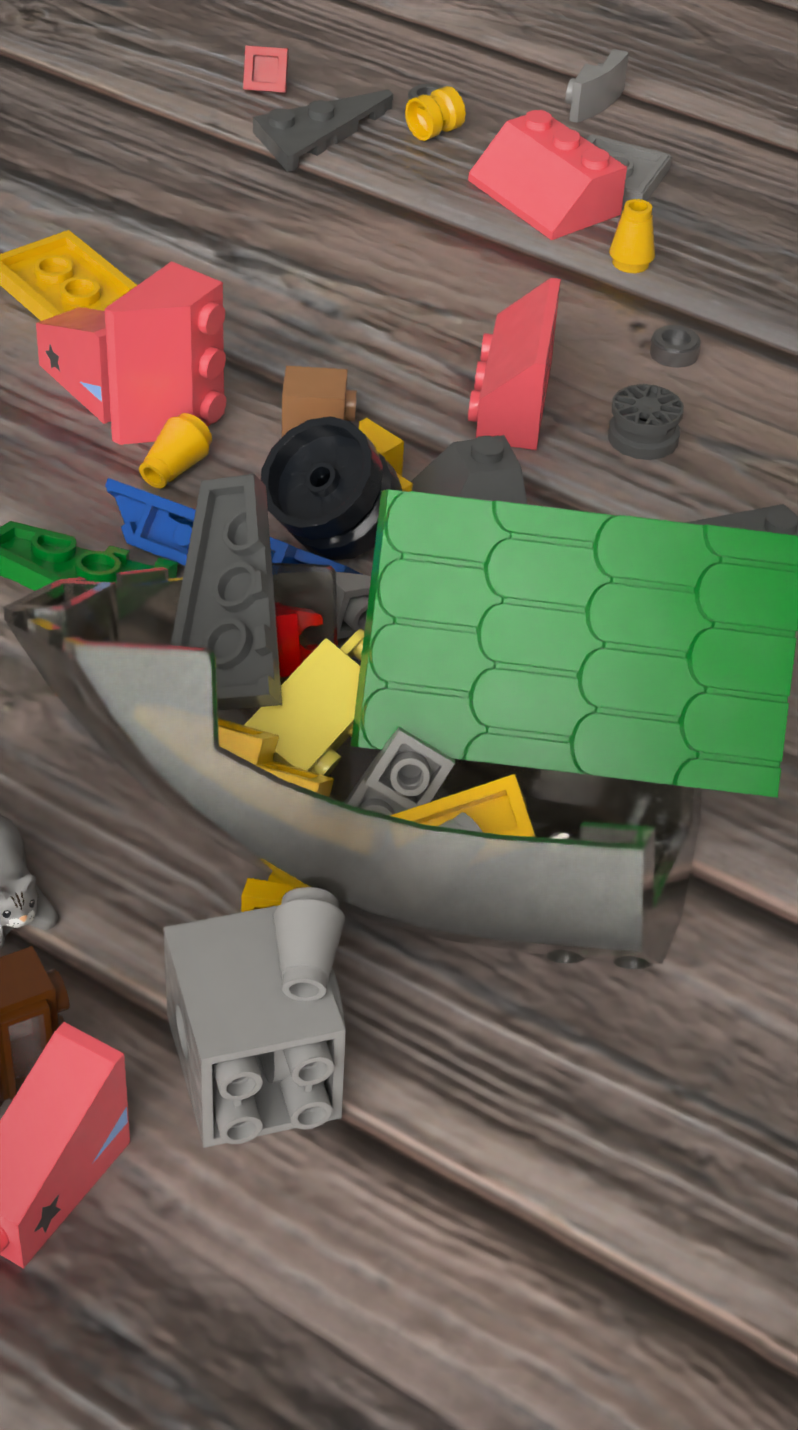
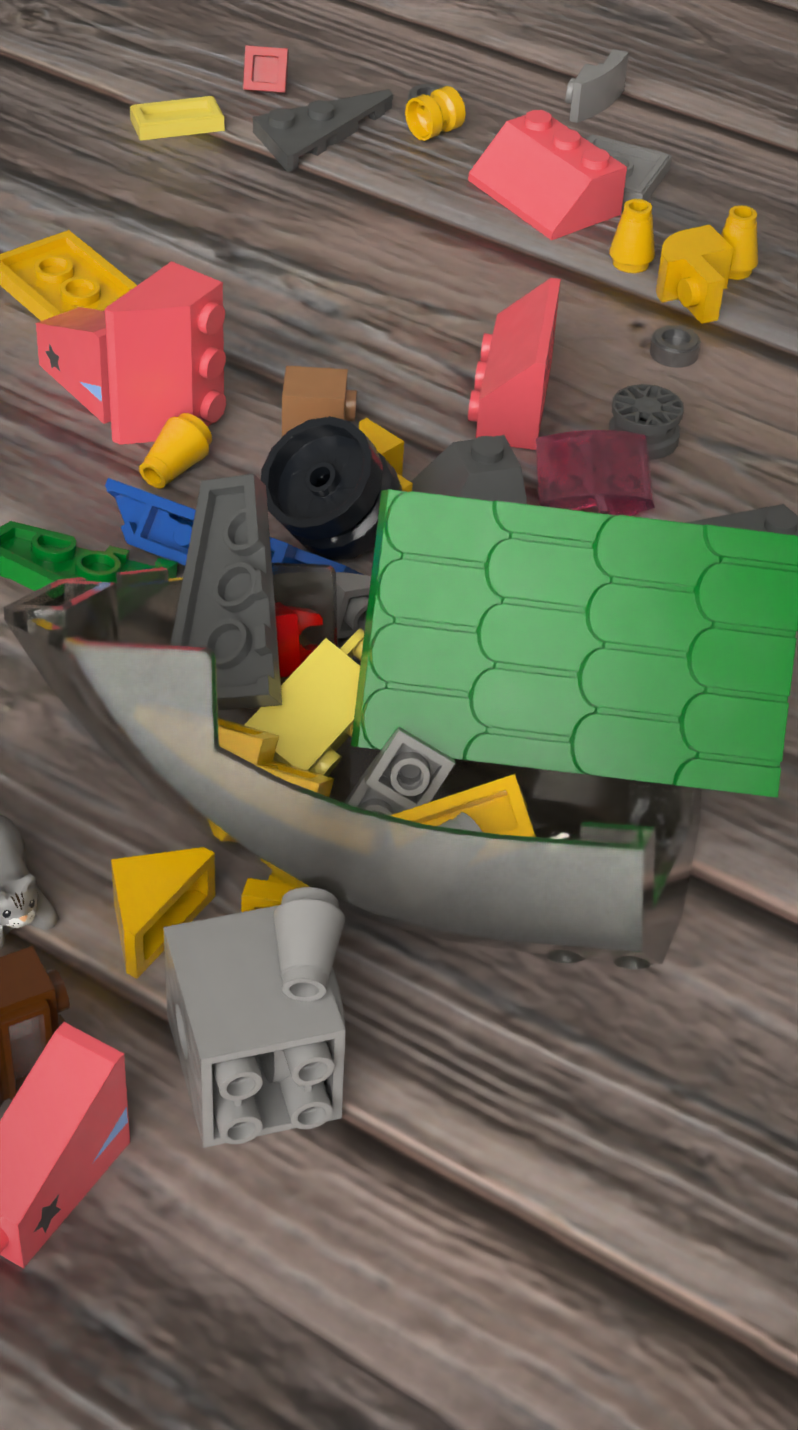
none -> yellow slope [111,847,216,979]
none -> light yellow tile [130,96,225,141]
none -> clear pink slope [536,430,655,516]
none -> yellow brick [656,224,734,324]
none -> yellow cone [721,205,758,280]

